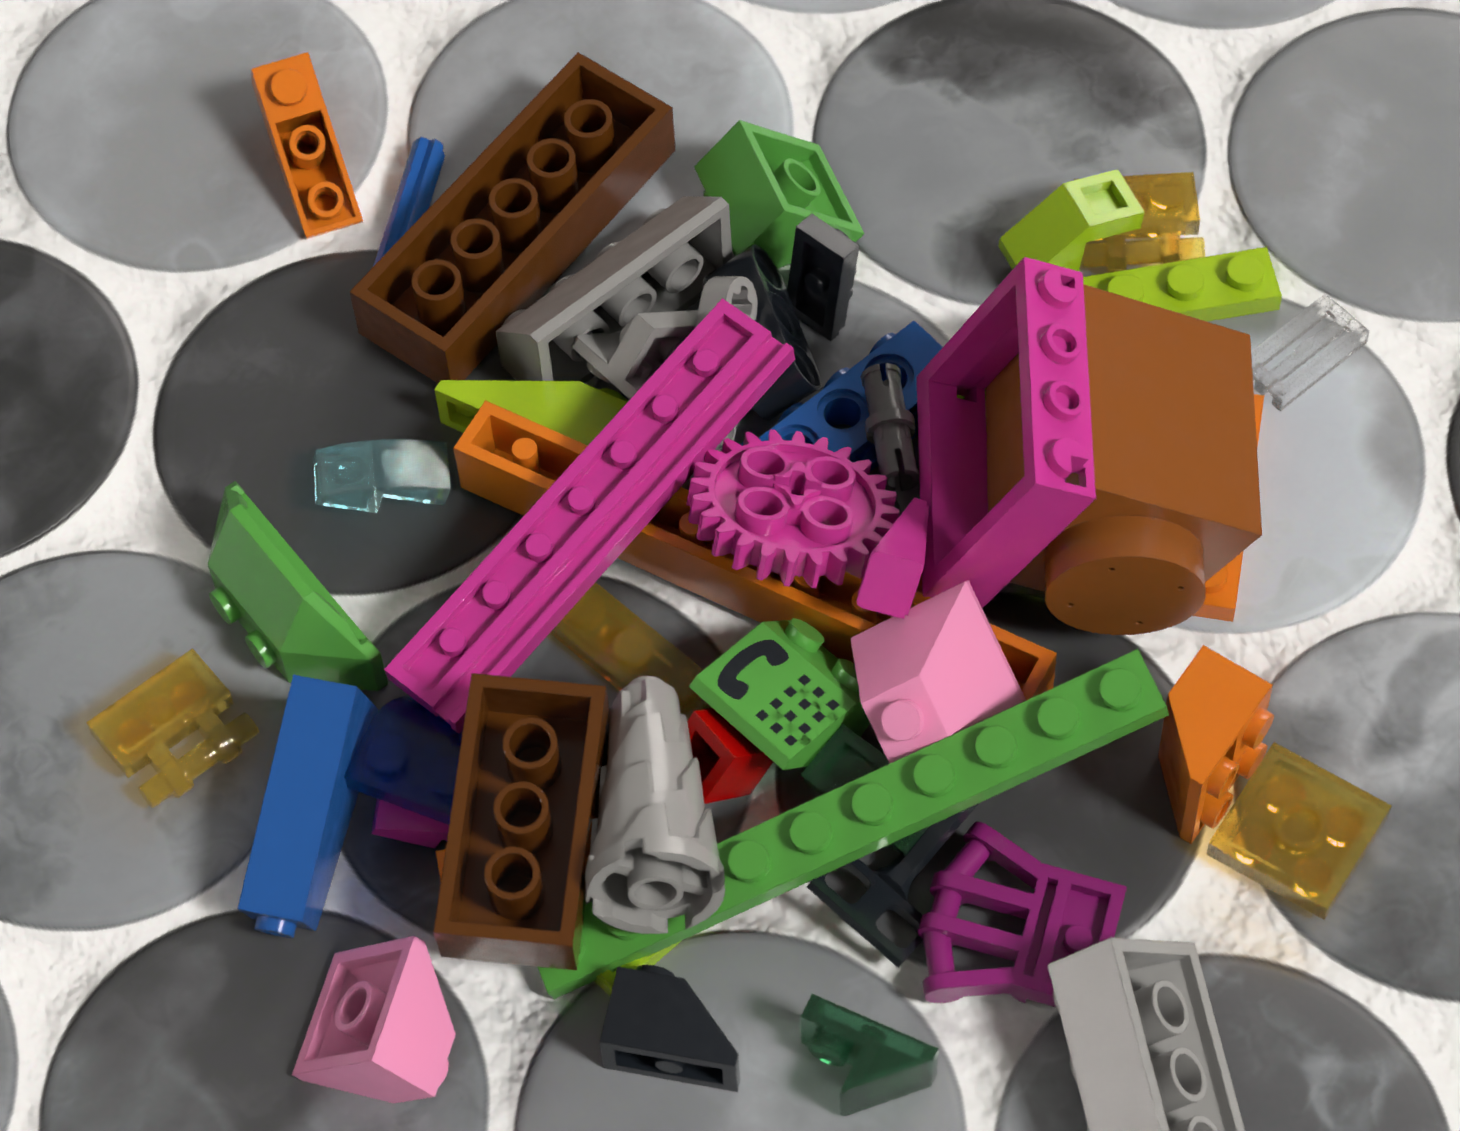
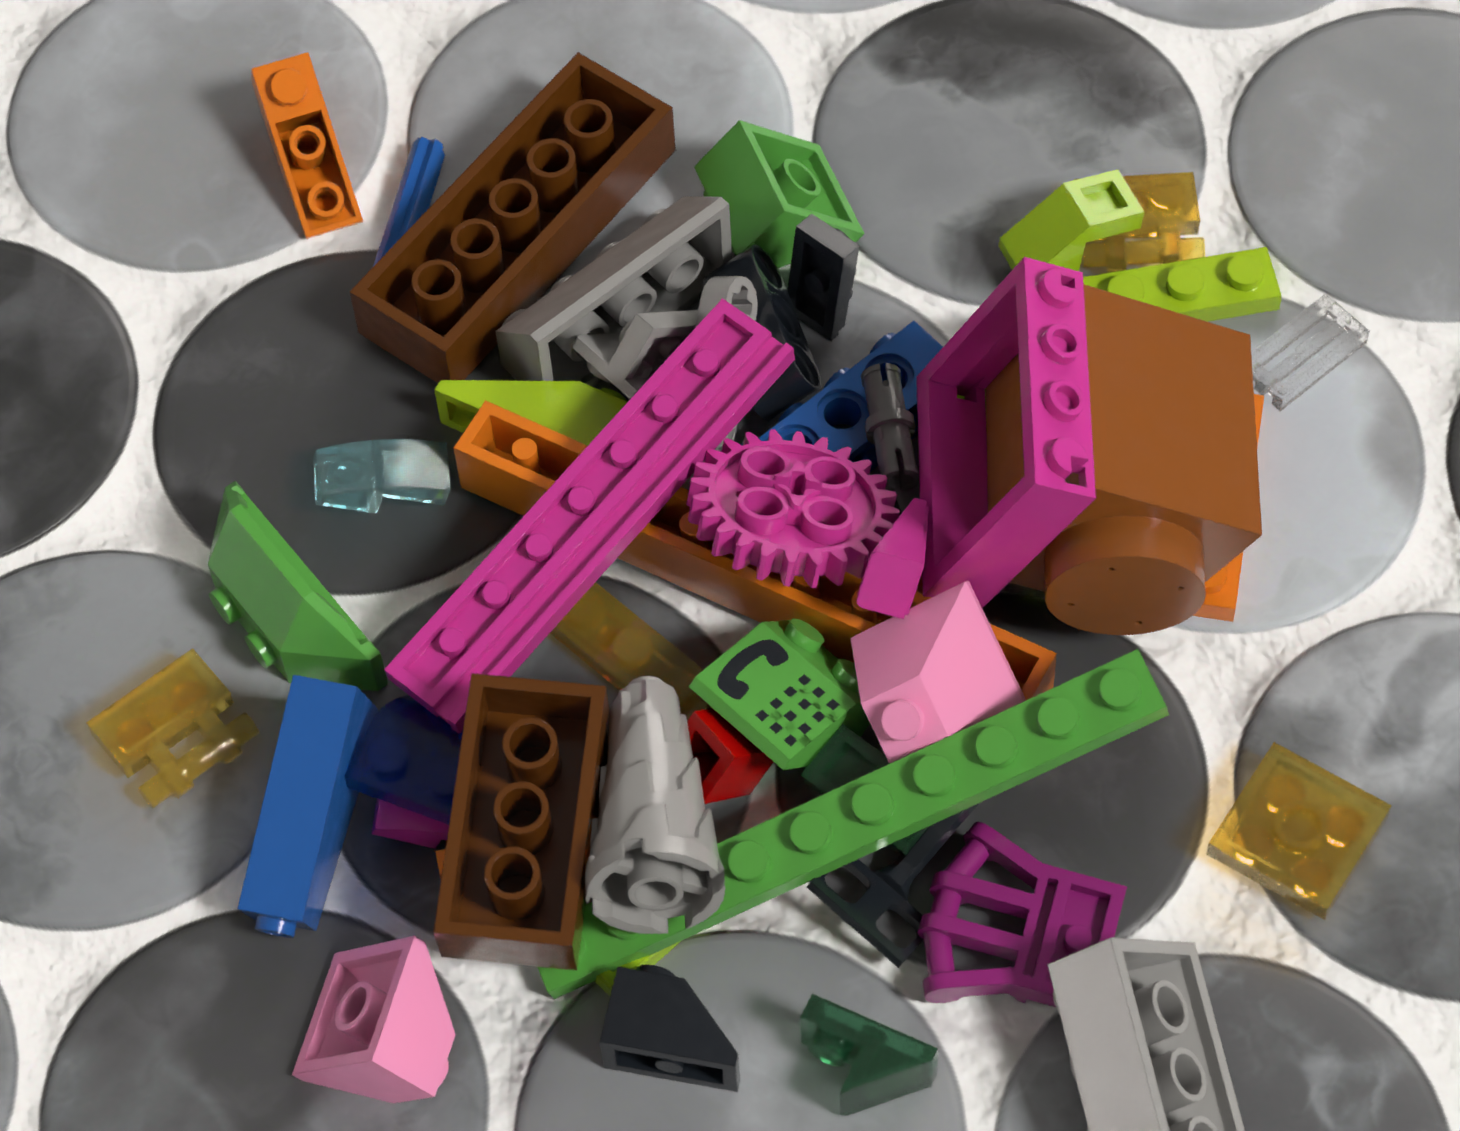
orange slope [1158,645,1274,844] -> none

